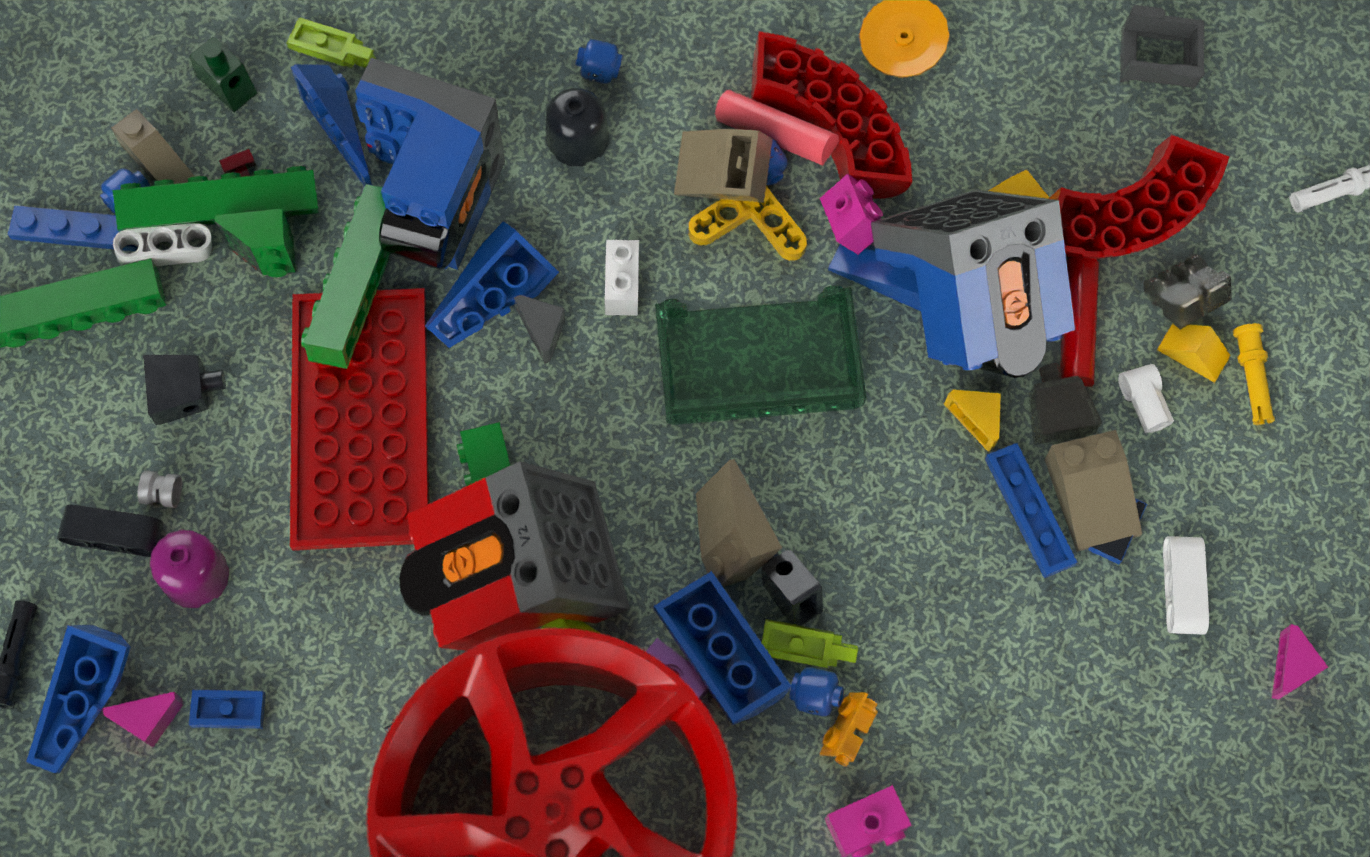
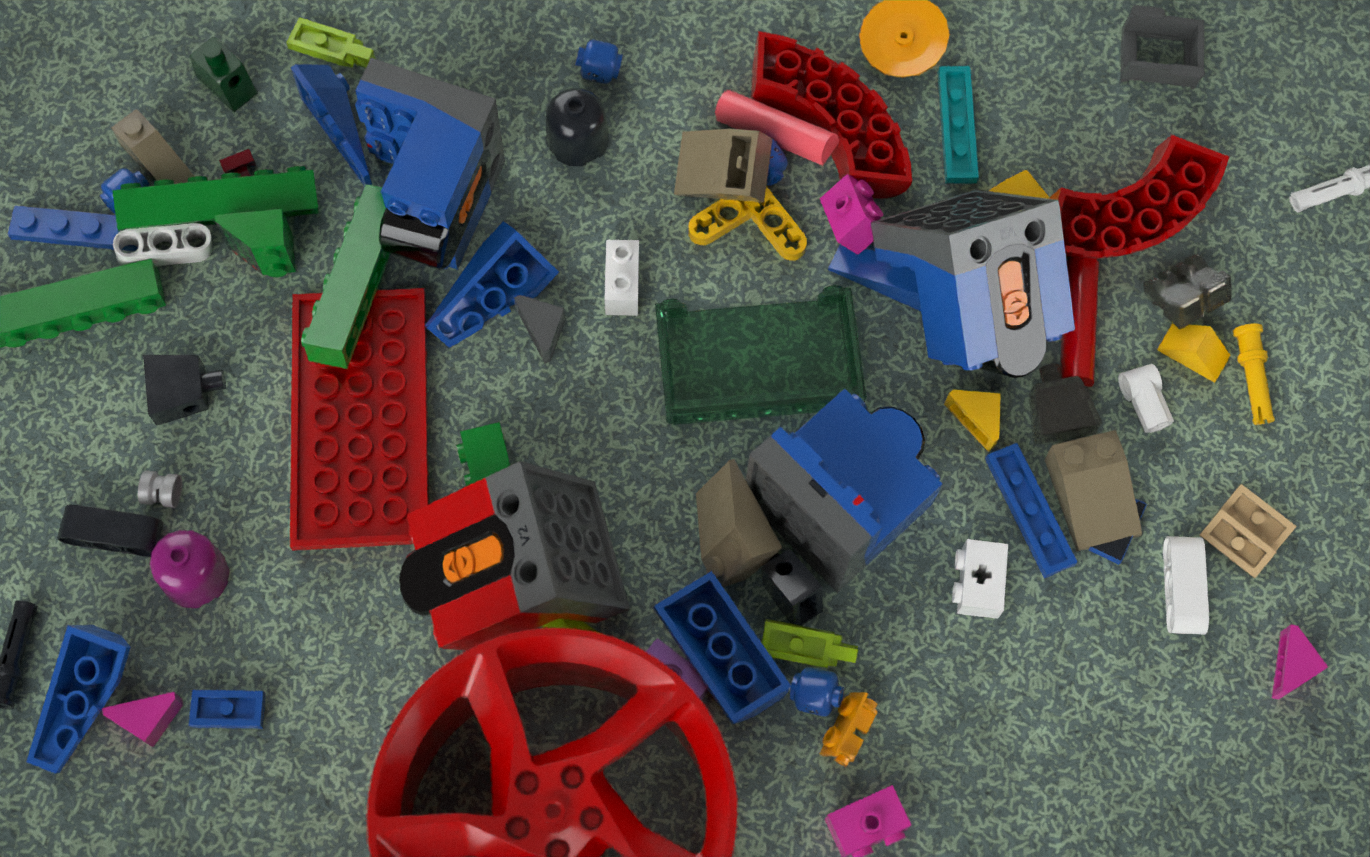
none -> piece [746,389,942,593]
none -> teal plate [937,66,979,184]
none -> white brick [952,539,1008,619]
none -> tan slope [1199,484,1297,578]

